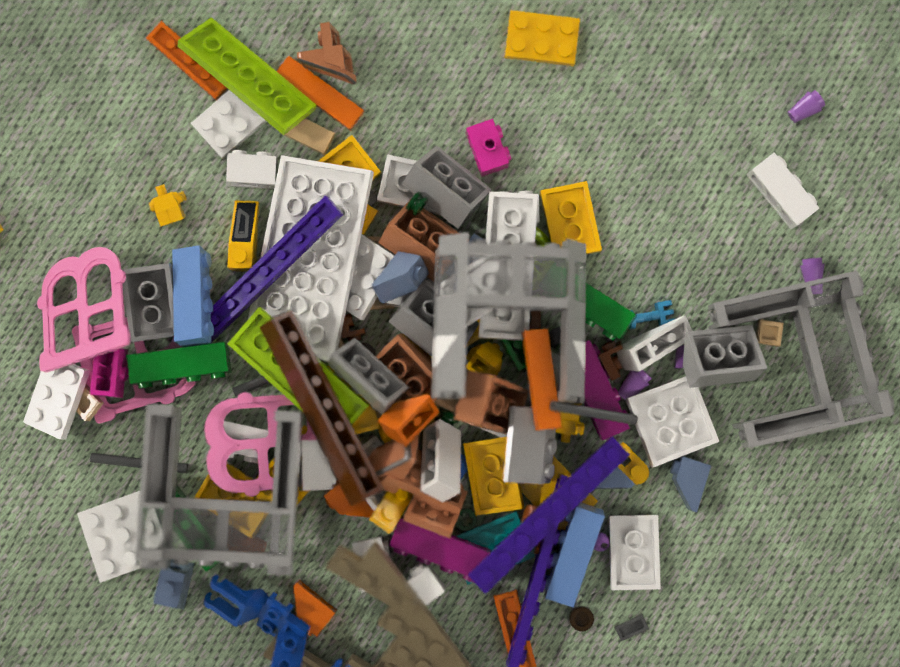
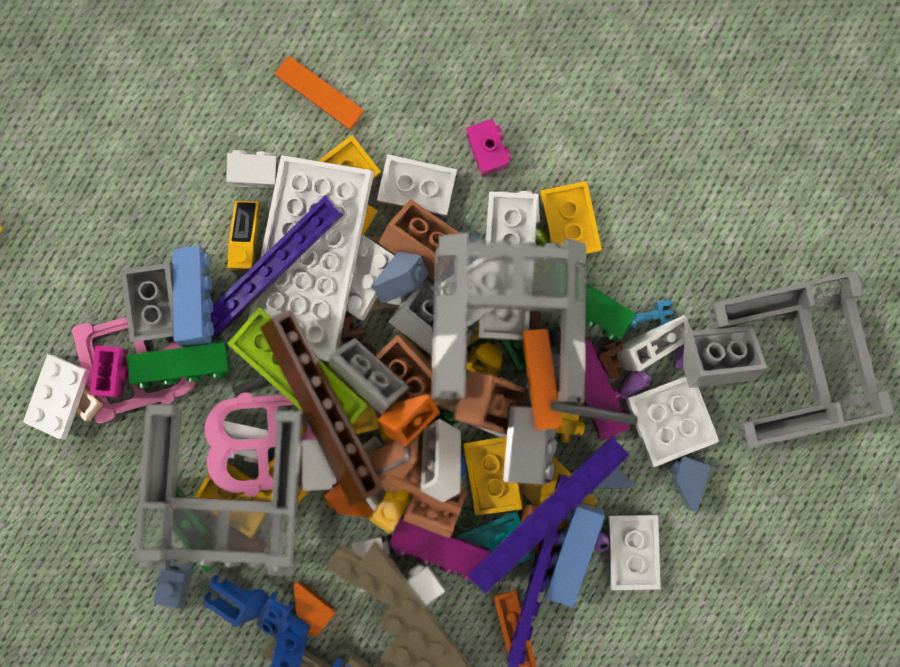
bright pink window [37,247,131,373] -> none
white plate [77,491,162,583] -> none
dark grey piece [90,453,188,474] -> none
orange tile [146,21,227,100] -> none
yellow piece [149,184,187,227] -> none
lime plate [177,17,316,135] -> none
white plate [191,90,267,159] -> none
tan tile [284,119,335,155] -> none
nougat piece [297,22,357,85] -> none
light grey slope [402,145,492,229] -> none
dark green bush [406,191,429,216] -> none
yellow plate [505,10,580,66] -> none
dark brown tile [569,606,594,632] -> none
dark grey piece [615,614,649,641] -> none
yellow plate [618,442,649,485] -> none
white brick [746,153,819,229] -> none
tan tile [756,319,784,347] -> none
medium lavender cone [787,90,825,123] -> none
medium lavender cone [800,258,825,292] -> none

